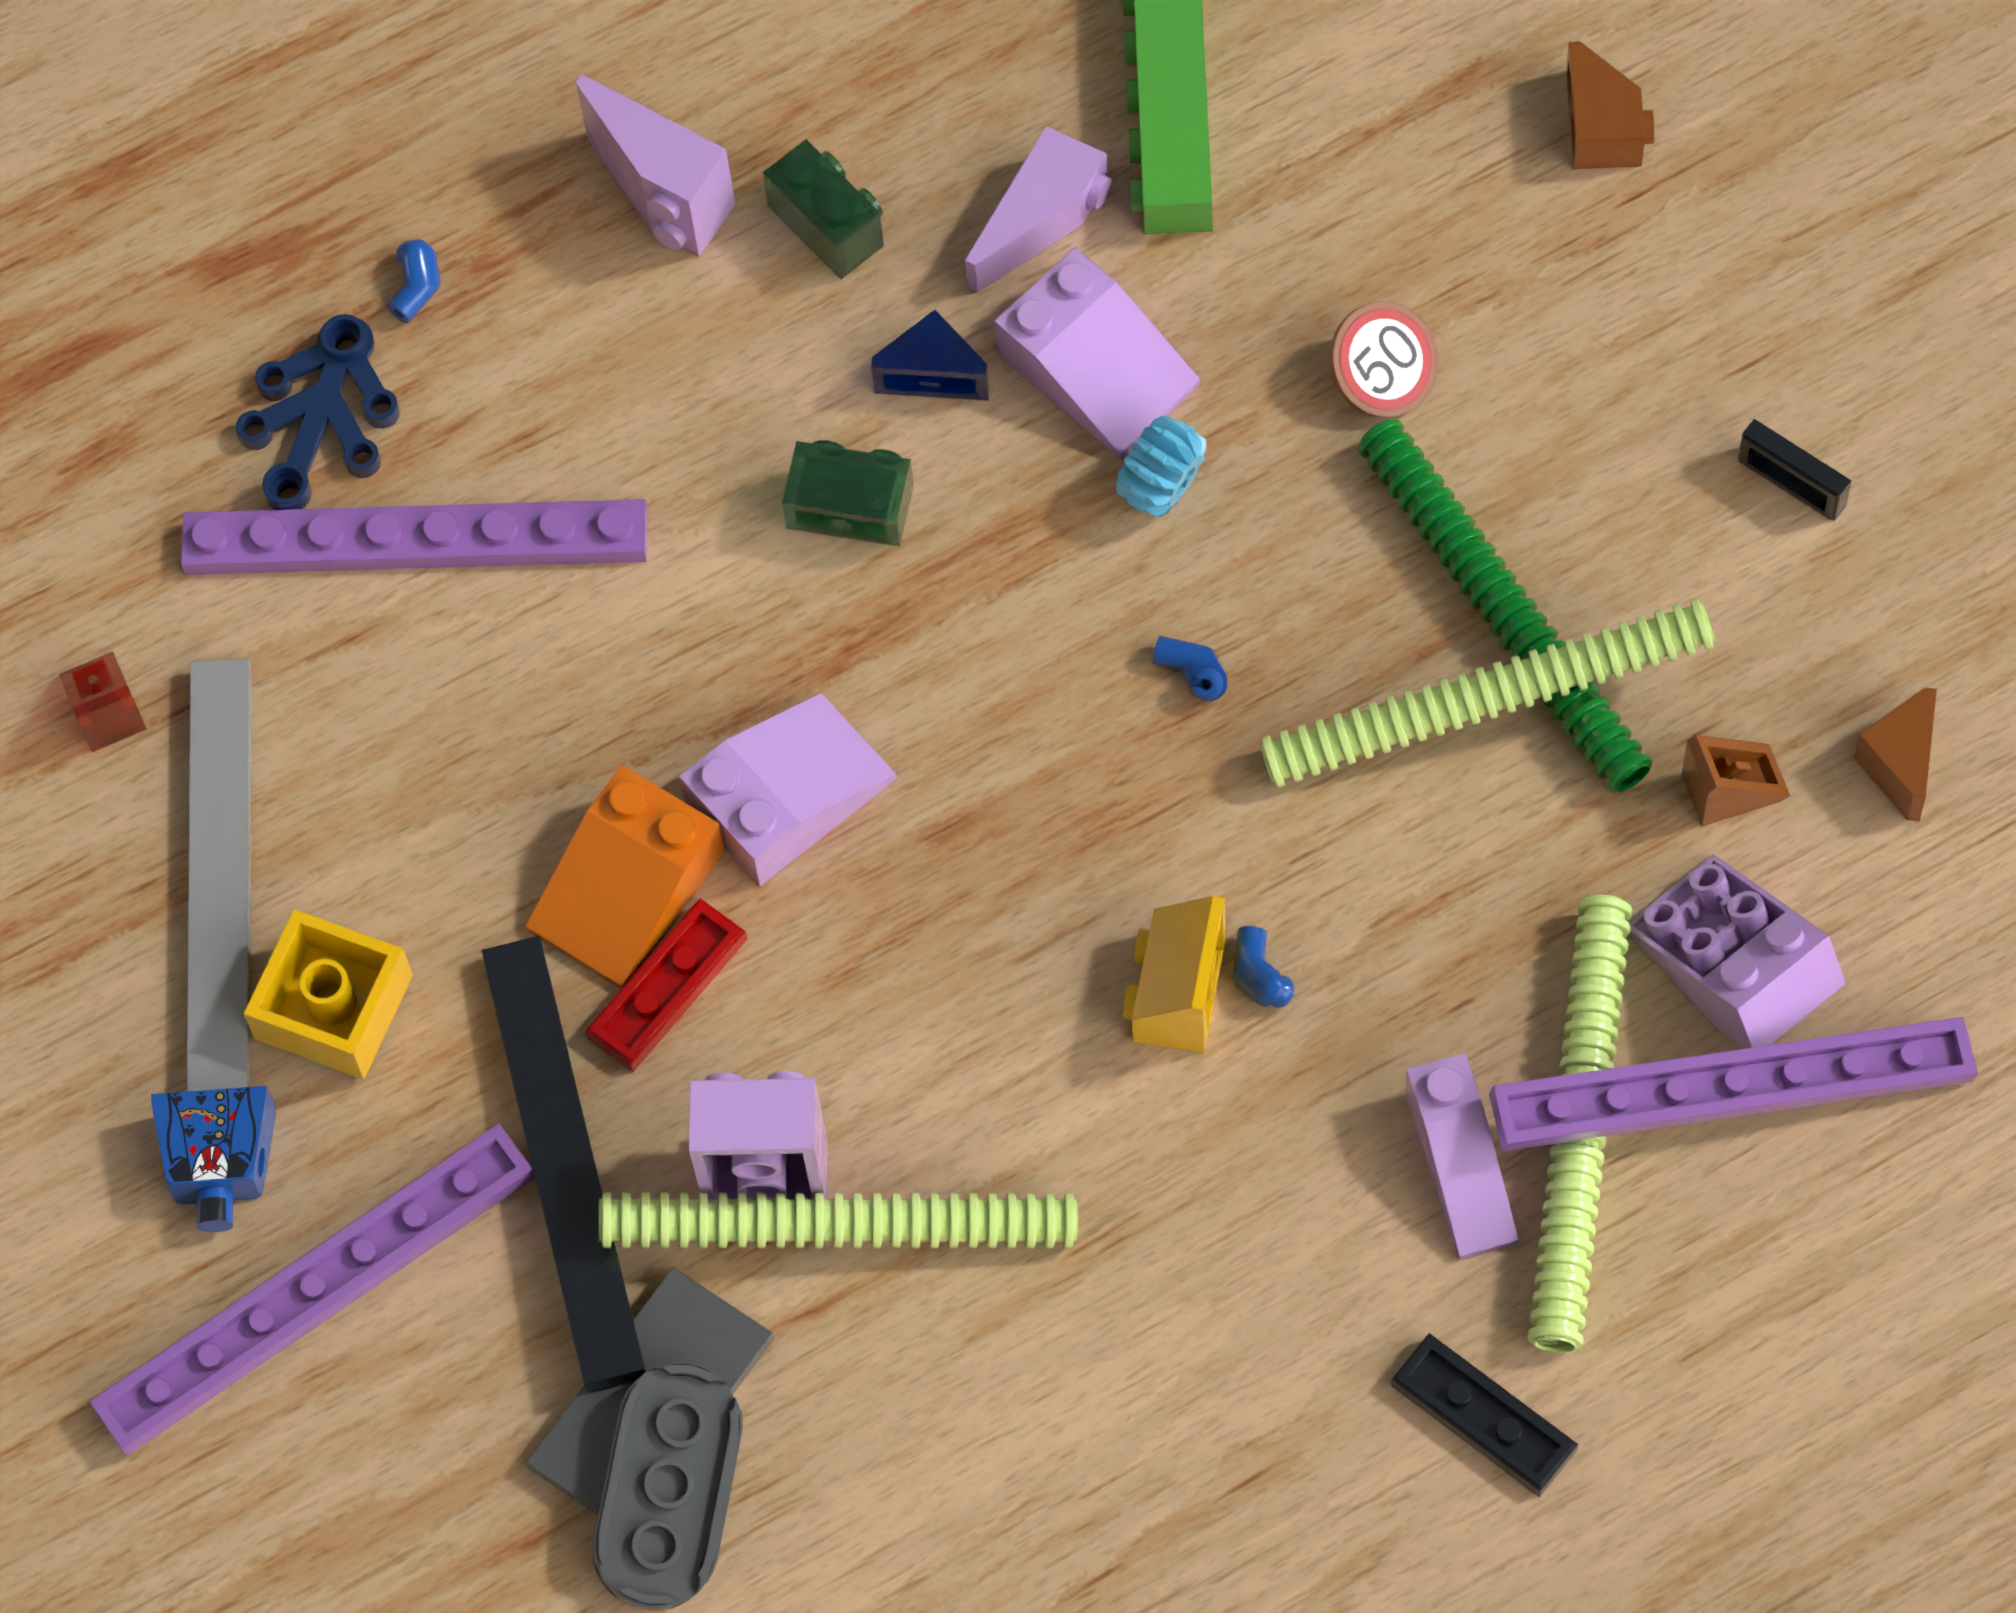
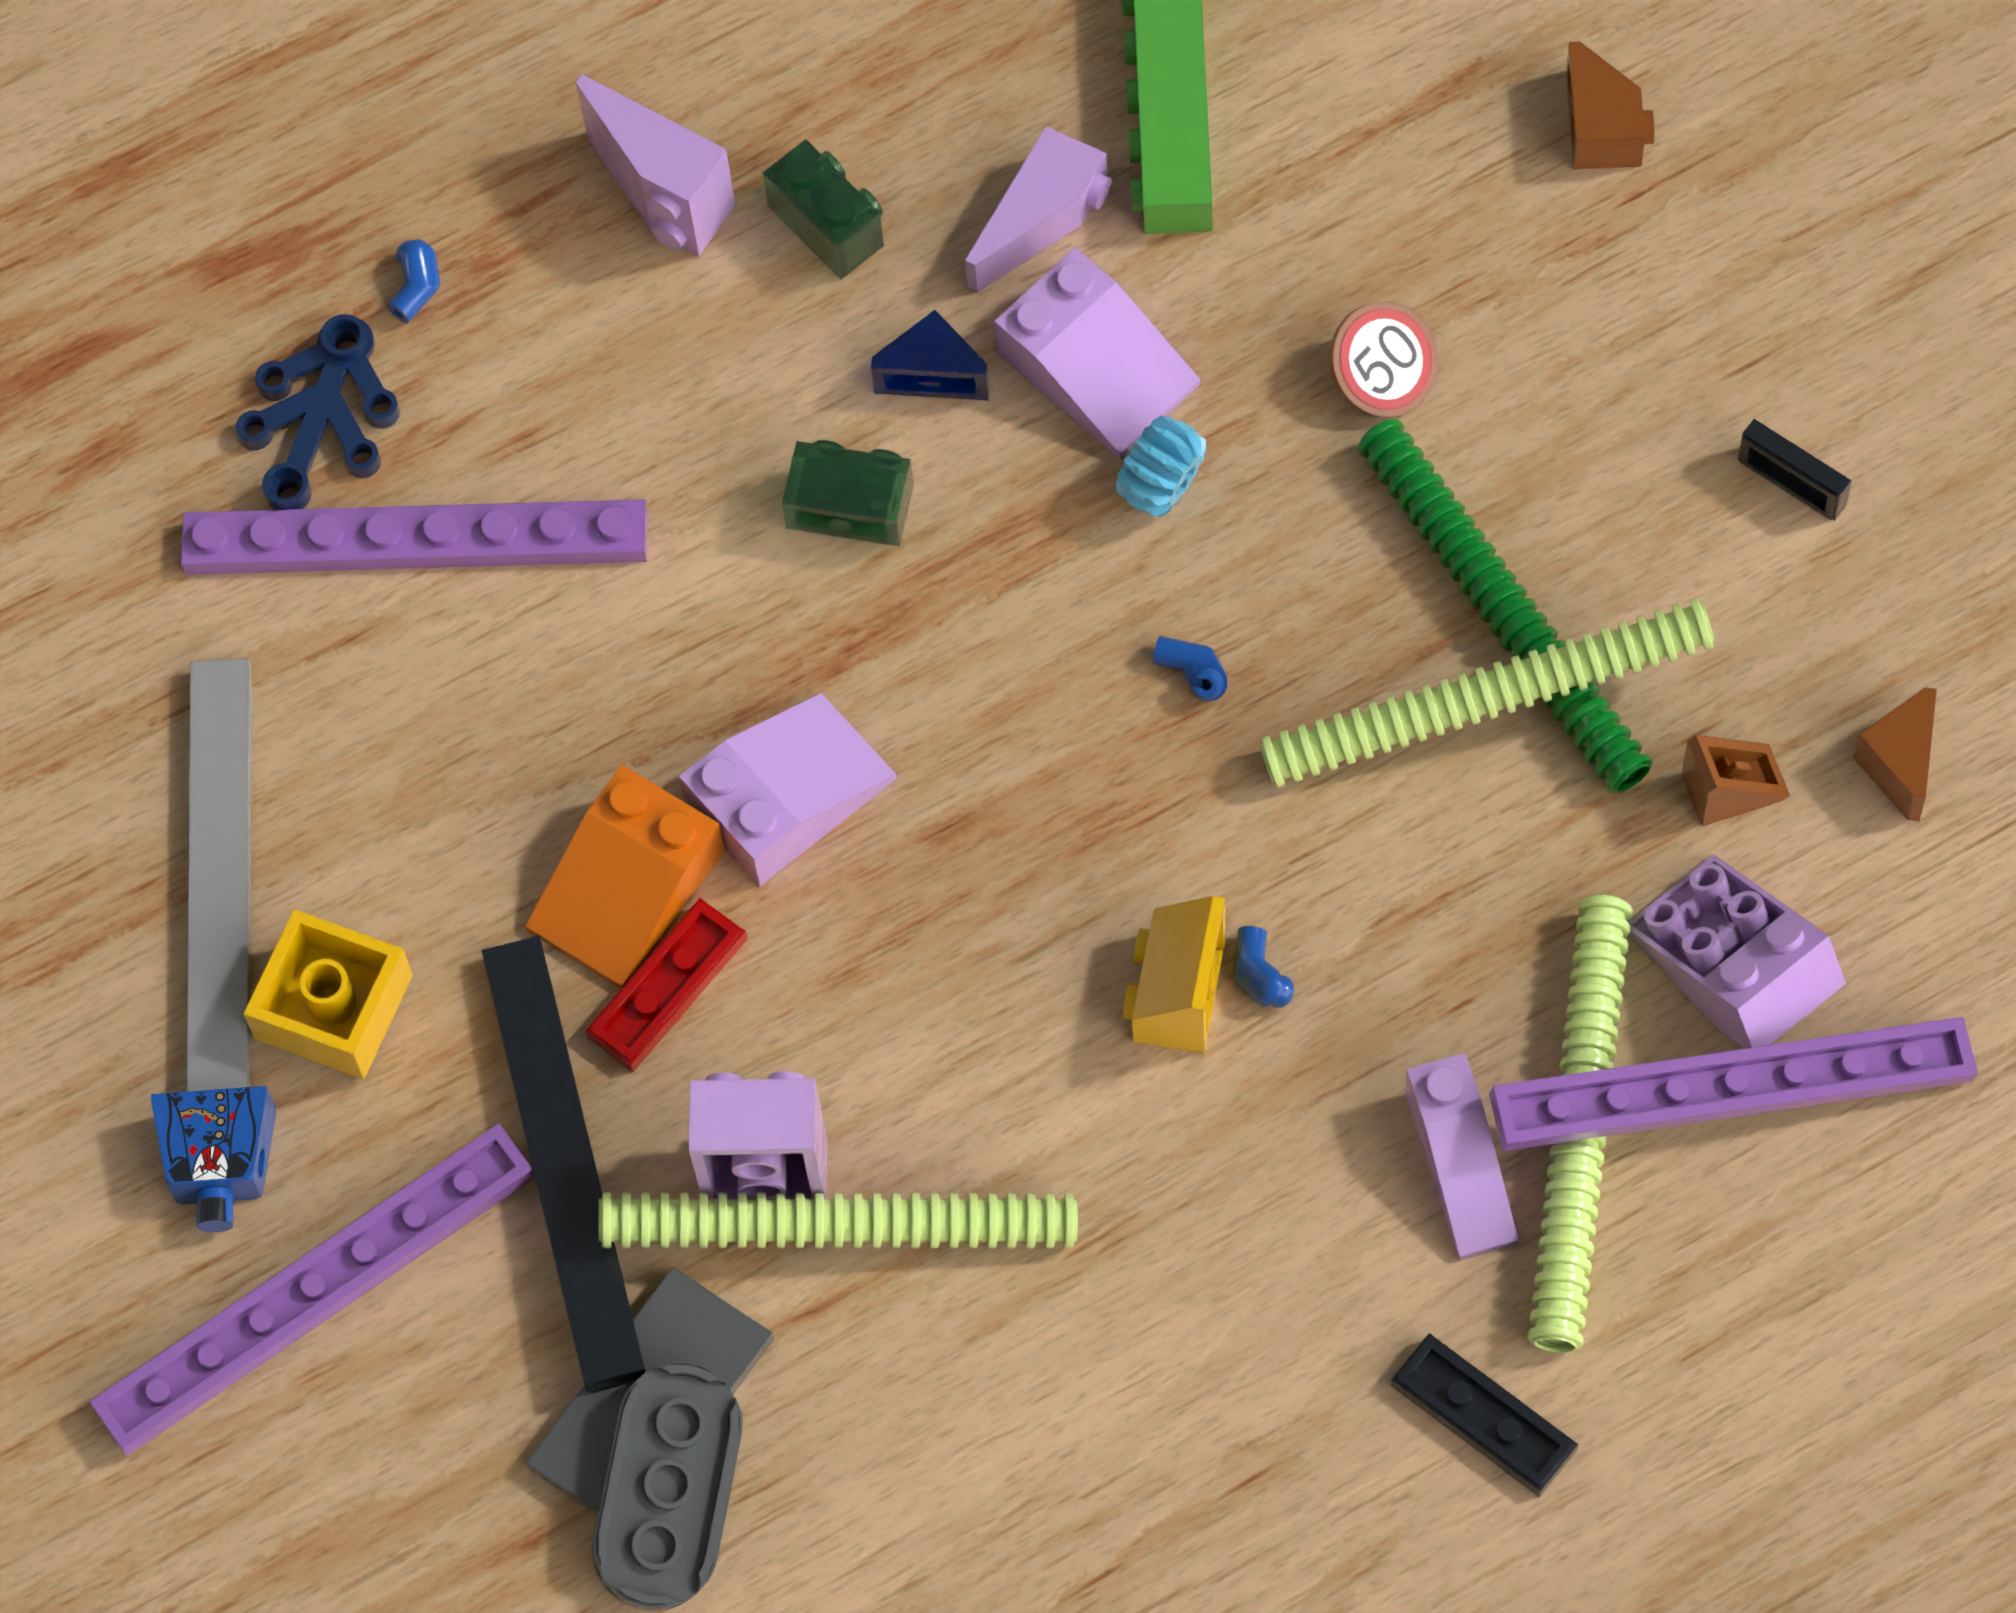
clear red slope [59,651,147,752] -> none

